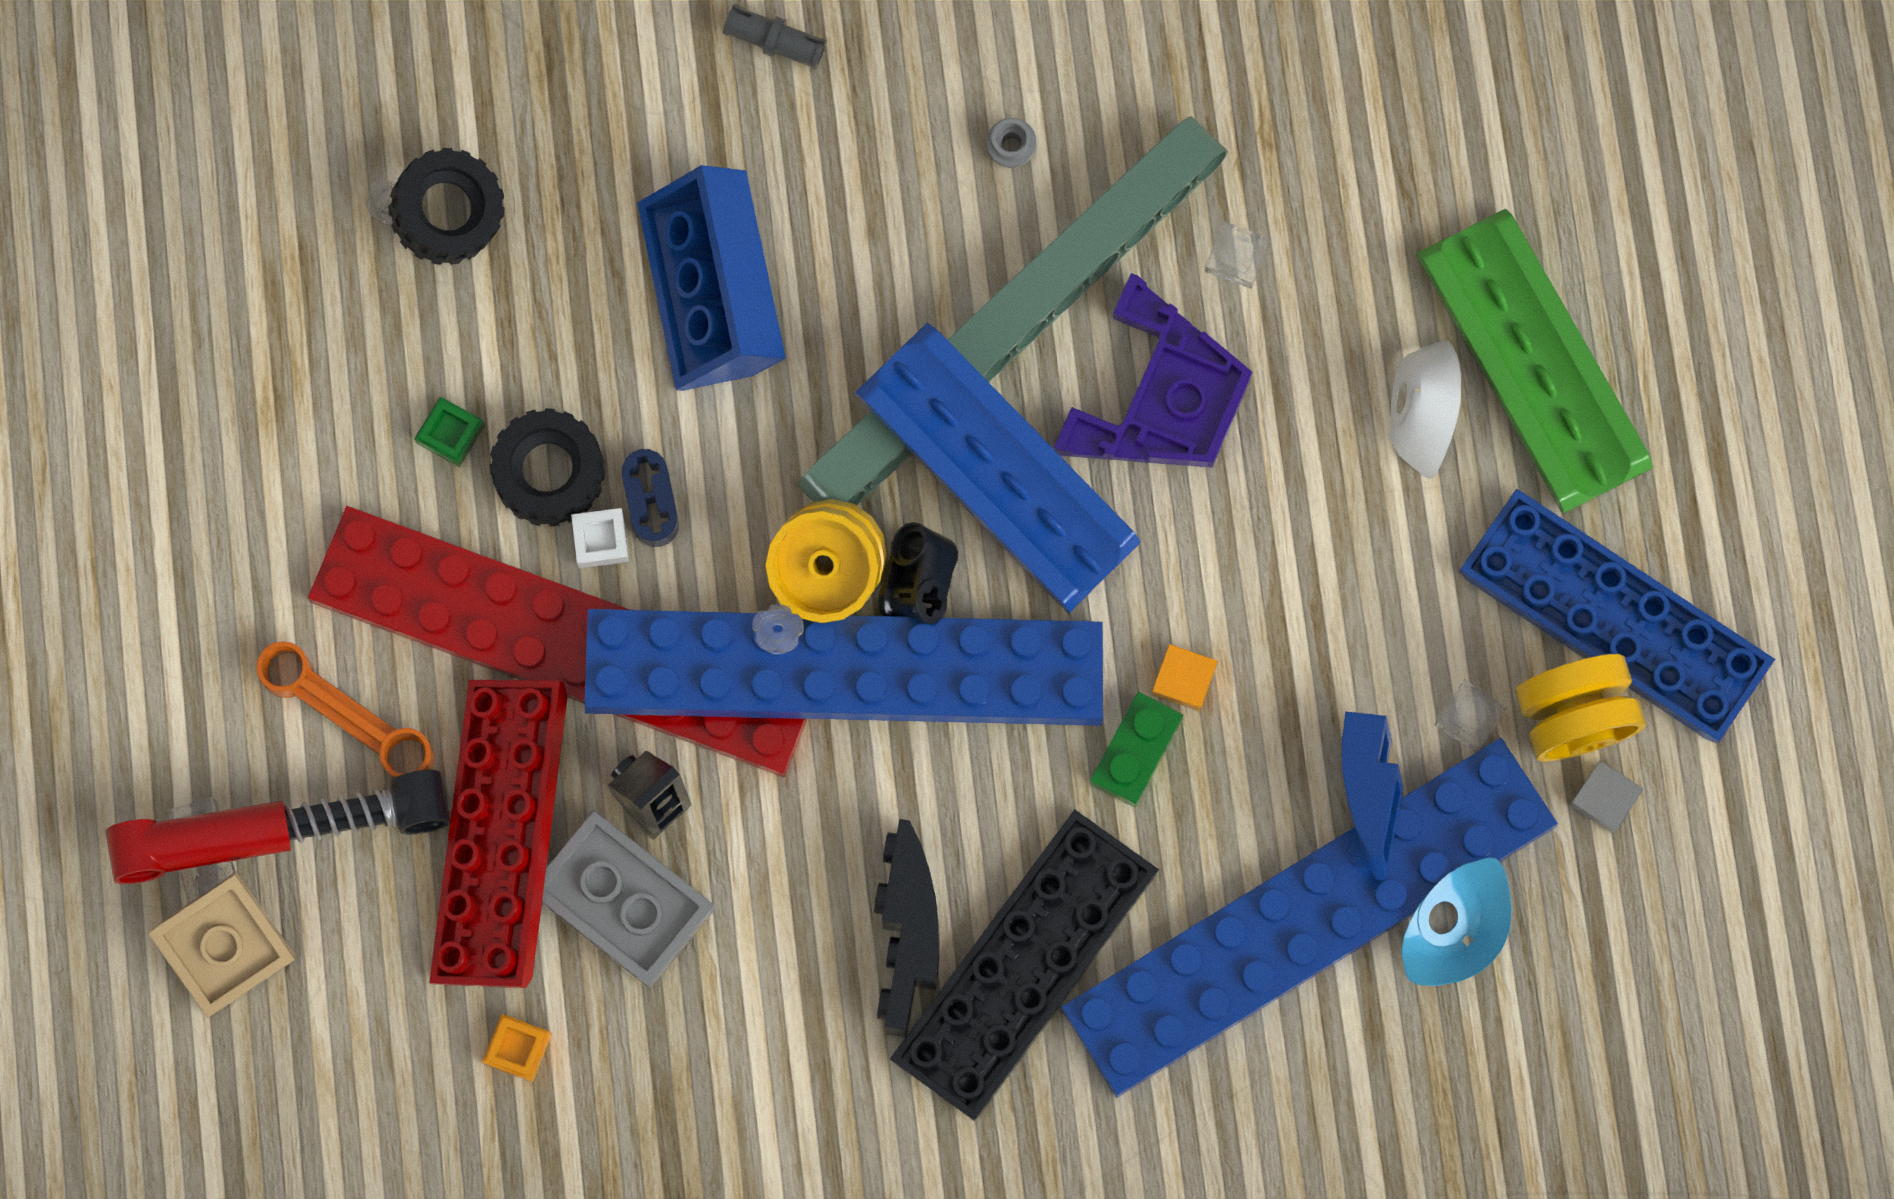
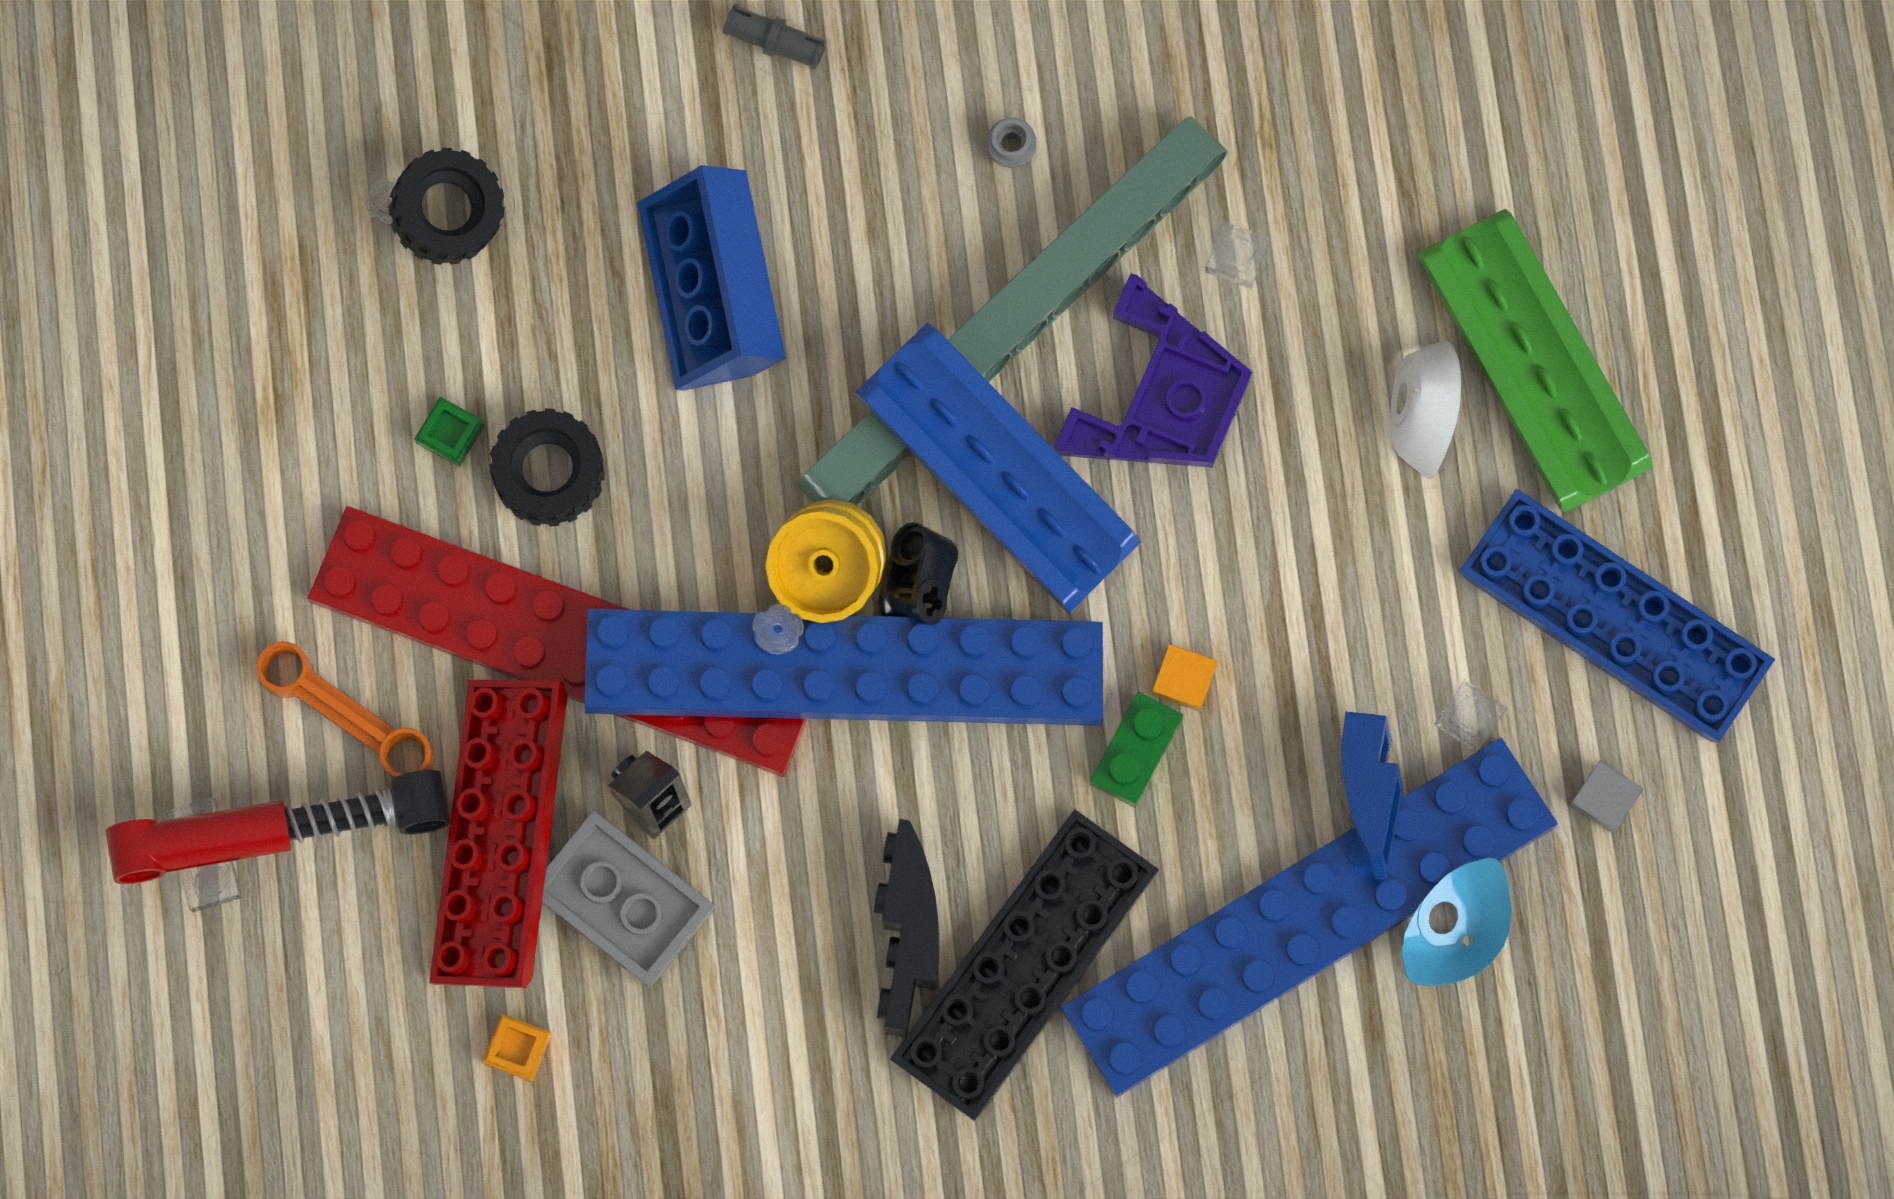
tan plate [148,872,296,1018] -> none
white plate [571,508,630,569] -> none
dark blue beam [622,449,679,547] -> none
yellow wheel [1515,654,1647,762] -> none

